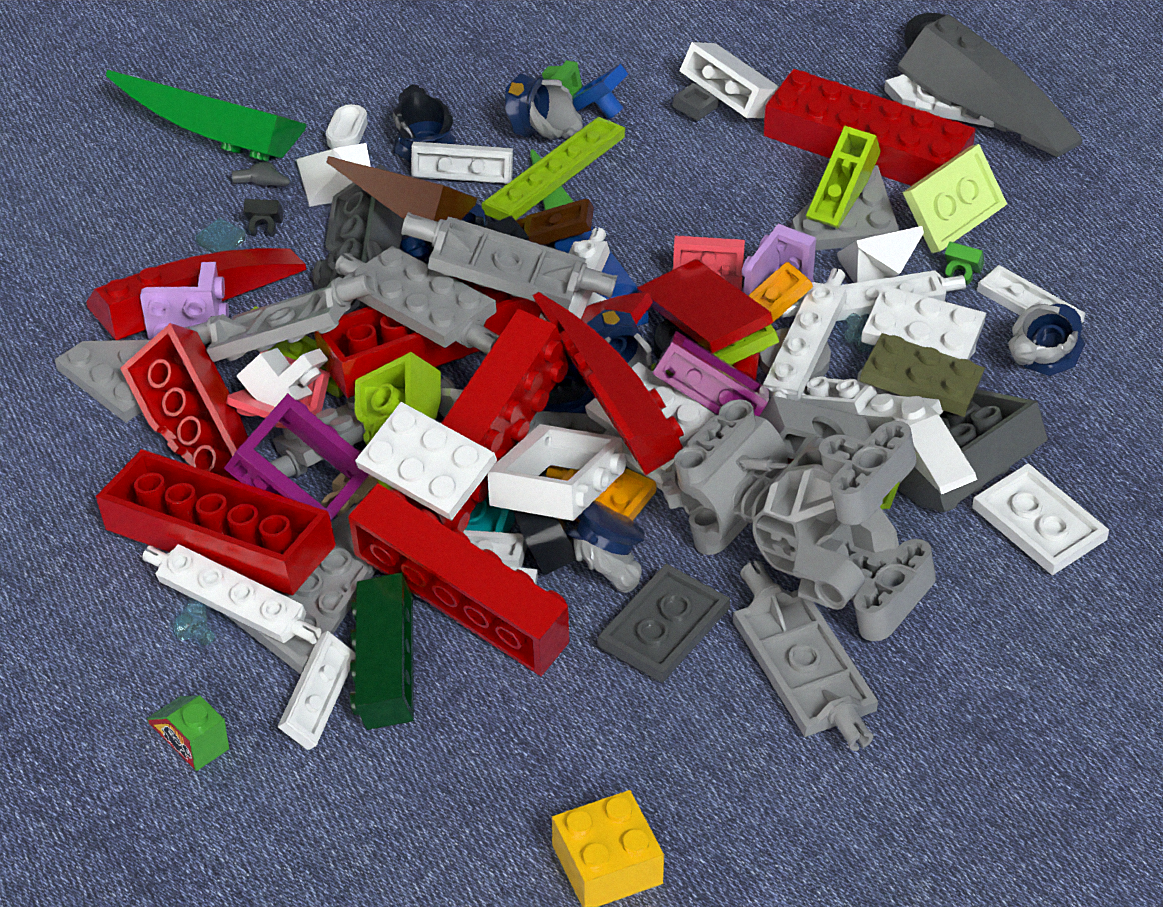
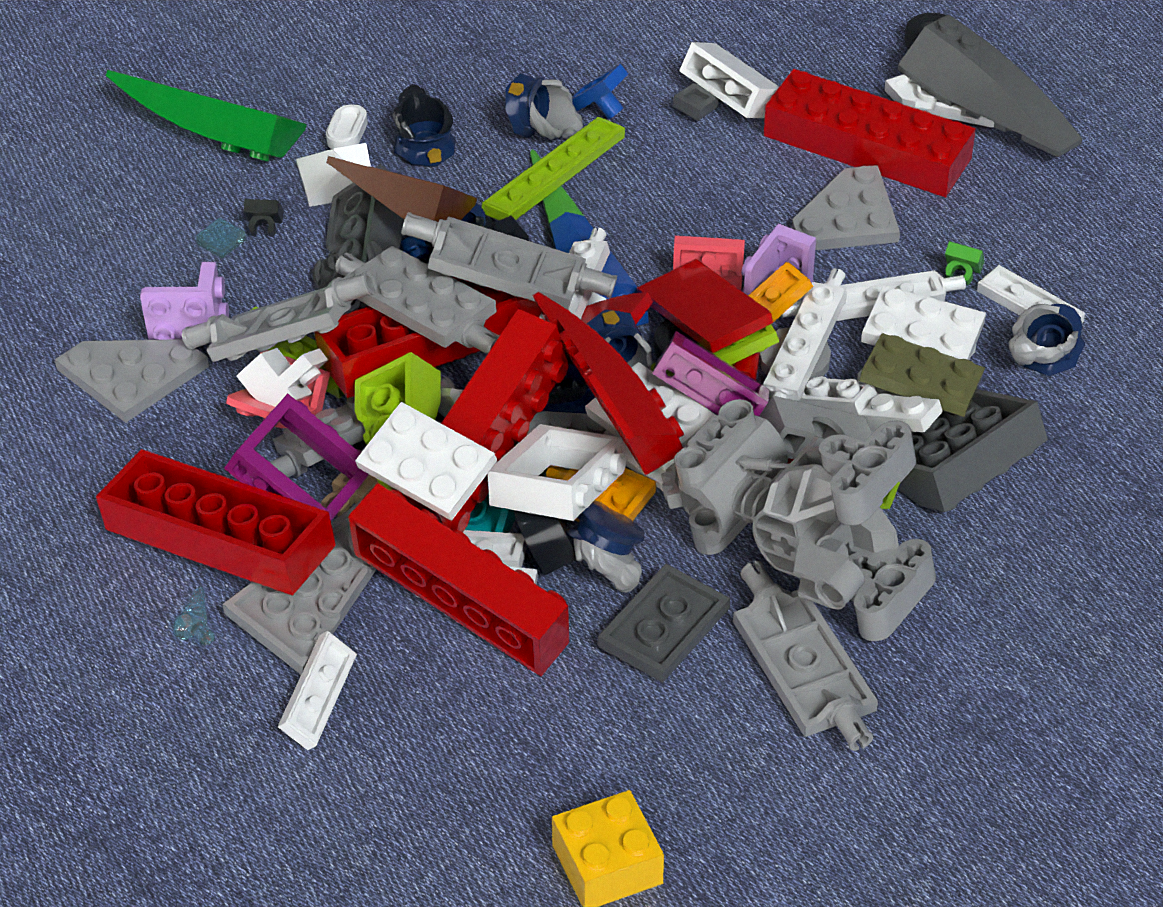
red wedge [86,248,307,340] -> none
red wedge [120,323,248,482] -> none
white plate [142,544,321,644] -> none
bright green slope [147,695,229,771] -> none
dark grey animal [232,162,290,186] -> none
dark green brick [350,572,414,730] -> none
white tile [411,142,513,184] -> none
reddish brown hinge [516,198,594,245] -> none
bright green tile [542,60,582,96] -> none
lime slope [806,126,881,228] -> none
white slope [837,226,924,283] -> none
clear light blue plant [844,313,872,352] -> none
white slope [891,402,977,494] -> none
yellowish green plate [902,144,1007,253] -> none
white plate [972,463,1109,576] -> none

